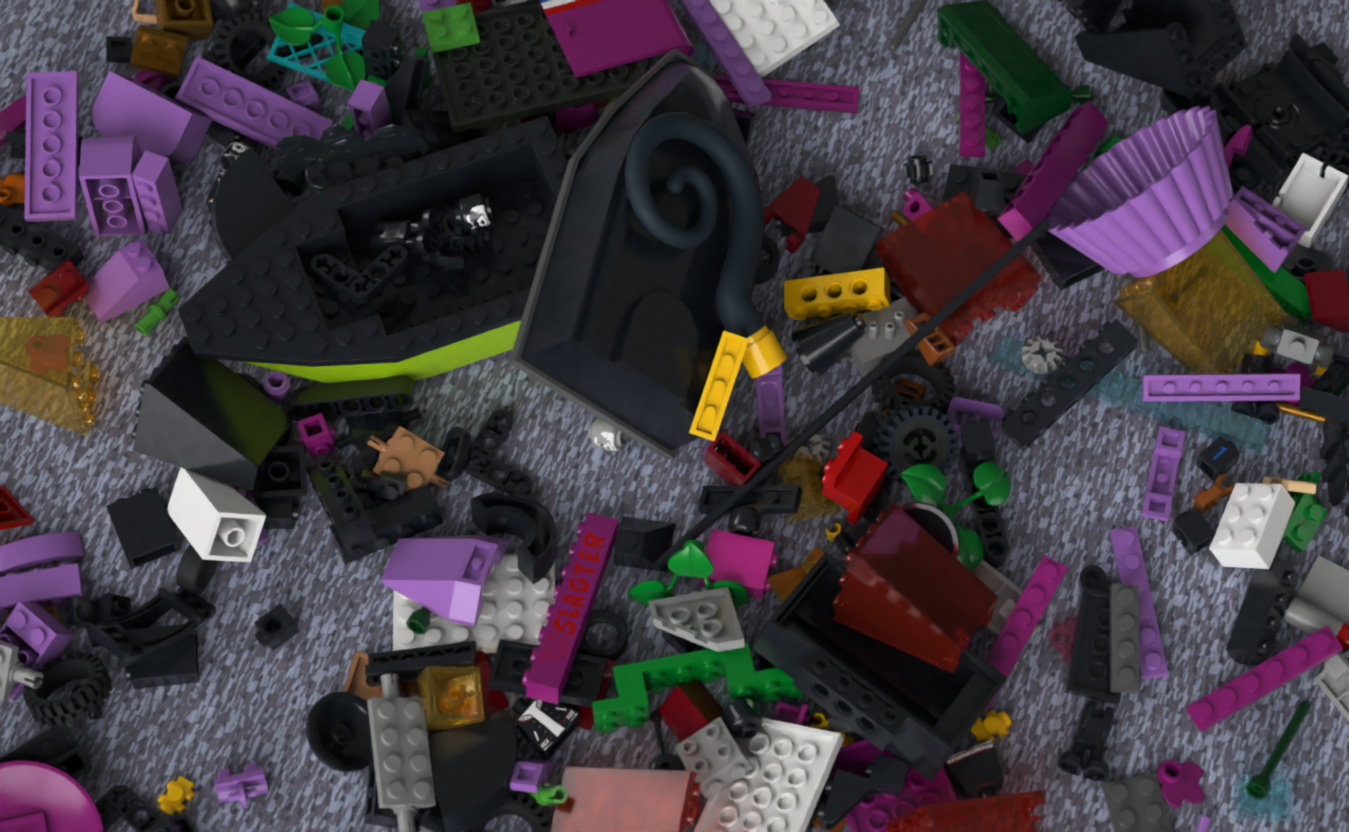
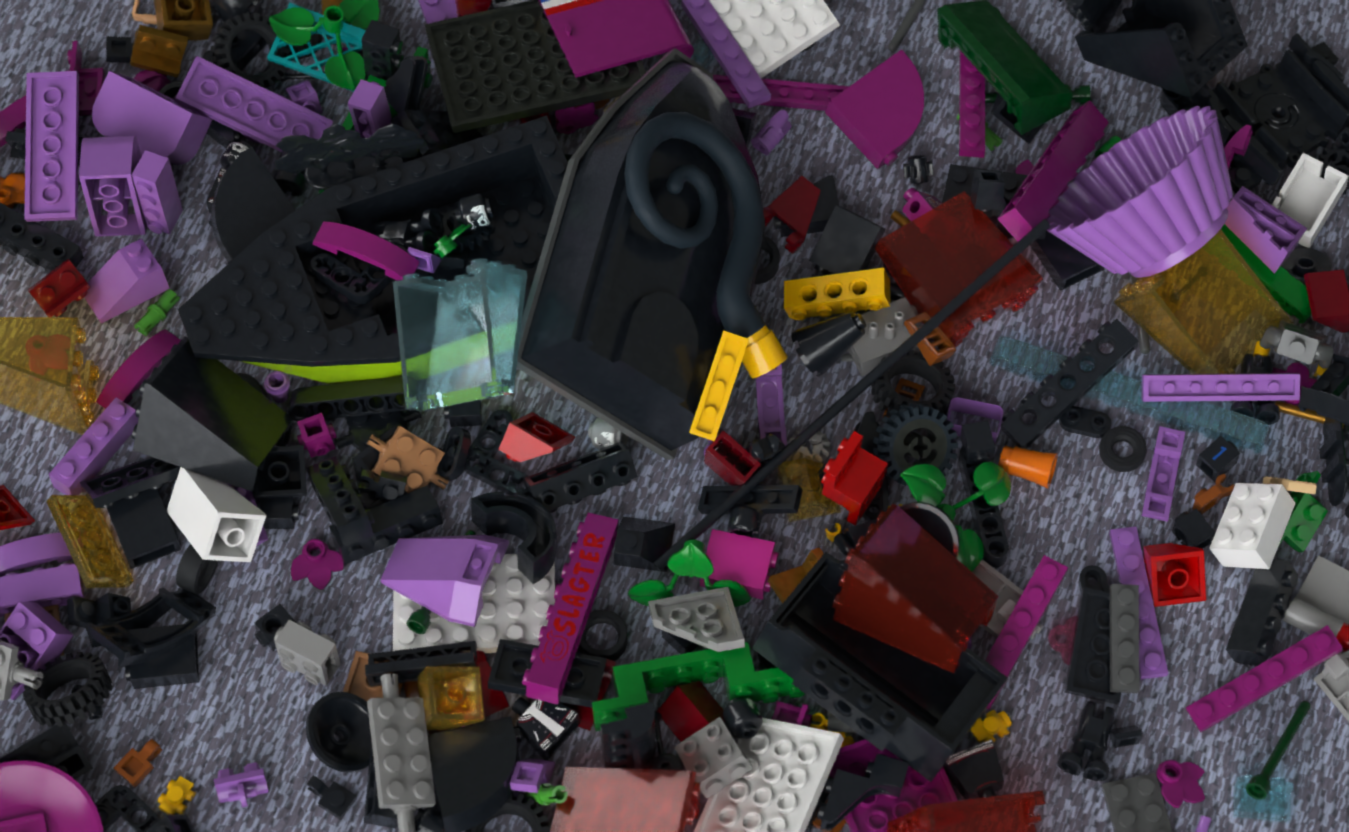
bright green plate [422,3,480,53] -> none
light grey gear [1021,335,1063,374] -> none
none -> clear yellow plate [46,495,134,588]
none -> medium lavender brick [48,397,139,500]
none -> magenta bracket [68,41,105,116]
none -> black plate [80,457,180,508]
none -> magenta slope [96,329,181,409]
none -> dark orange plate [113,739,163,788]
none -> light grey brick [274,620,341,686]
none -> black hinge [280,71,325,82]
none -> magenta plate [291,539,344,590]
none -> black plate [307,775,357,820]
none -> magenta slope [313,221,420,285]
none -> clear light blue windscreen [393,259,527,411]
none -> medium lavender slope [407,247,441,273]
none -> green plate [433,224,472,258]
none -> black brick [444,392,482,427]
none -> red slope [498,412,575,462]
none -> black brick [524,441,638,513]
none -> black brick [600,702,656,778]
none -> medium lavender hinge [751,109,792,155]
none -> magenta brick [825,49,924,170]
none -> orange plant [998,446,1058,489]
none -> black plate [1059,406,1112,438]
none -> black tyre [1099,426,1147,472]
none -> black slope [1110,725,1143,748]
none -> red slope [1143,543,1206,607]

